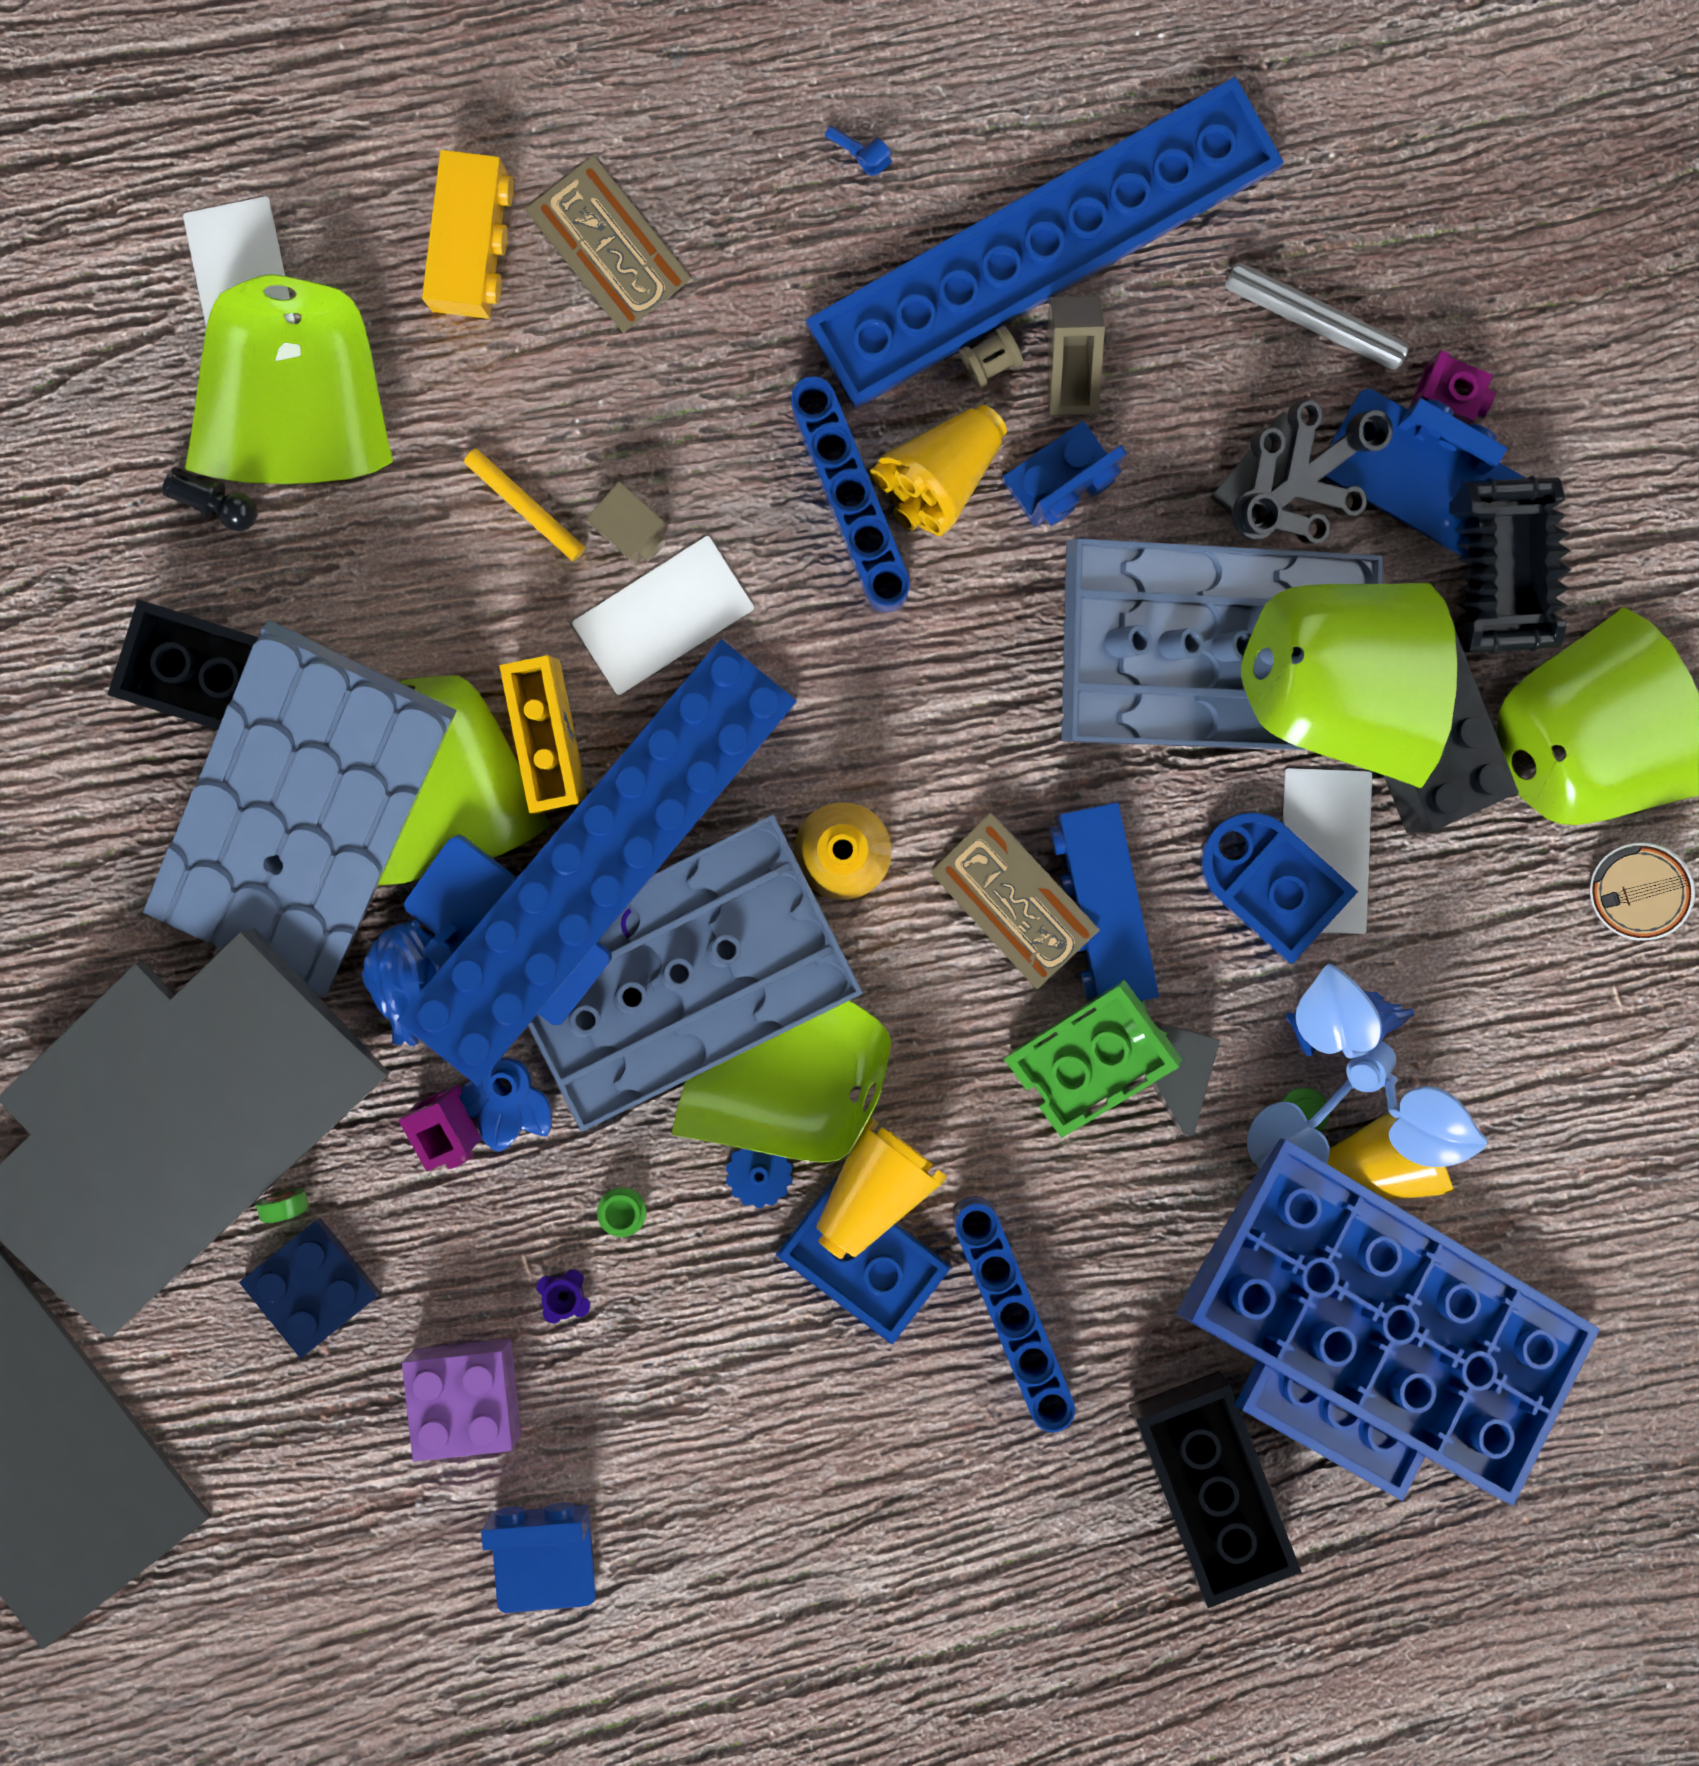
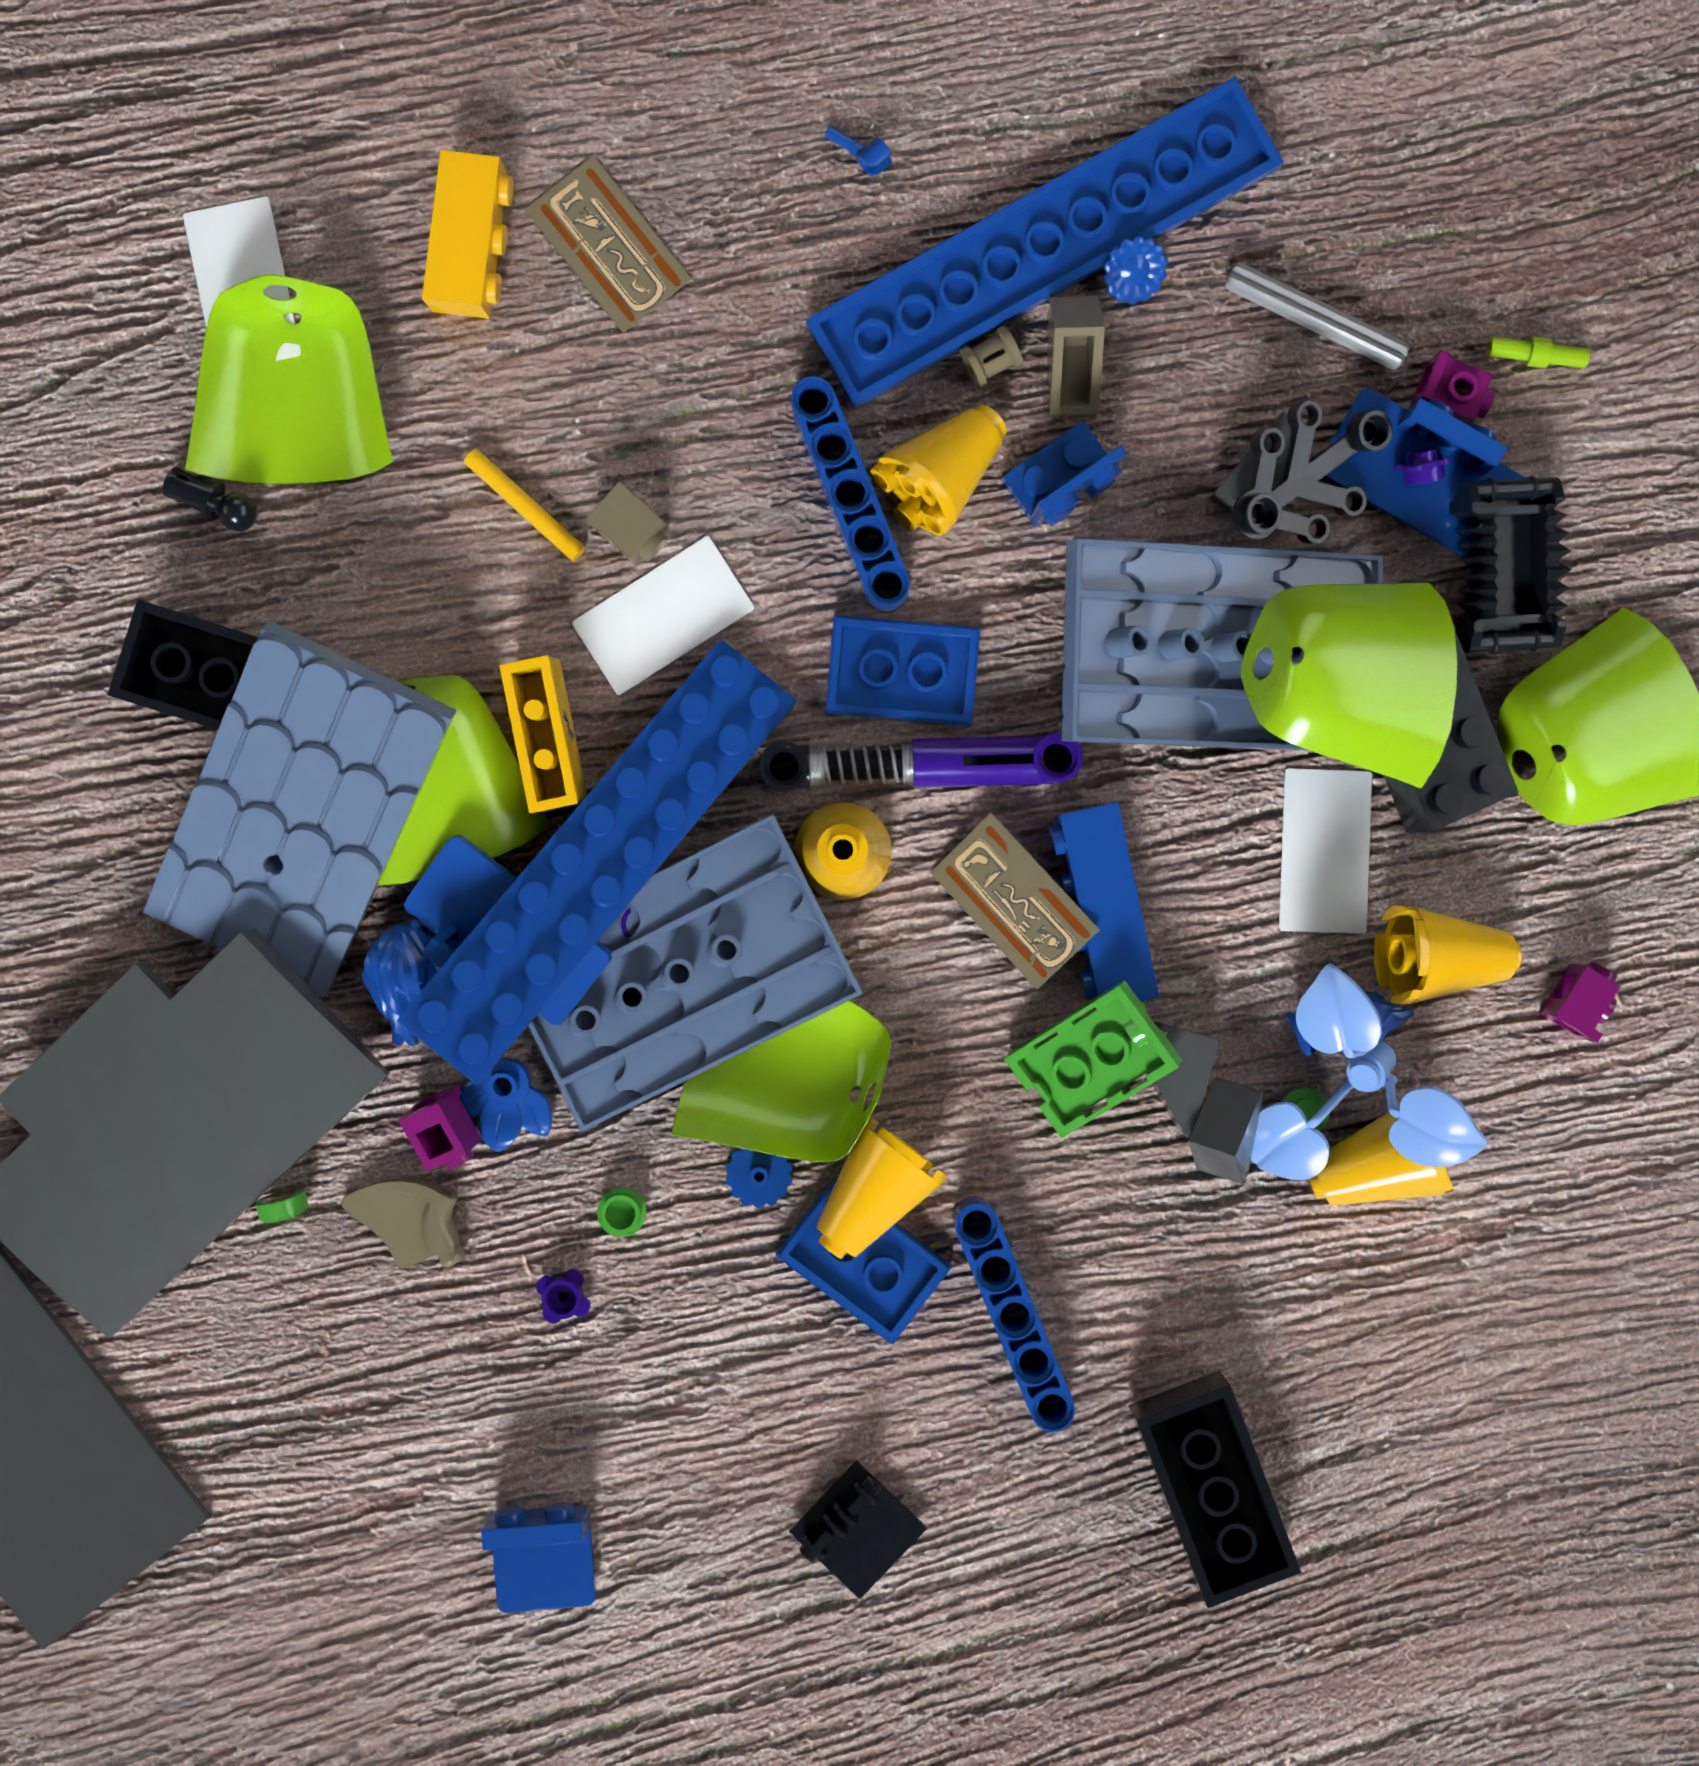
dark blue plate [239,1218,381,1359] -> none
medium lavender brick [402,1338,522,1462] -> none
blue slope [1176,1138,1600,1506] -> none
blue tile [1200,813,1359,964] -> none
piece [1590,842,1695,941] -> none
none -> dark tan arm [341,1178,465,1270]
none -> piece [759,733,1083,793]
none -> black hinge [789,1460,928,1599]
none -> blue tile [825,615,980,727]
none -> blue piece [1102,235,1168,305]
none -> dark grey slope [1188,1077,1264,1184]
none -> yellow cone [1374,905,1522,1004]
none -> dark purple plate [1394,447,1452,485]
none -> lime bar [1486,336,1590,369]
none -> magenta brick [1539,961,1621,1043]

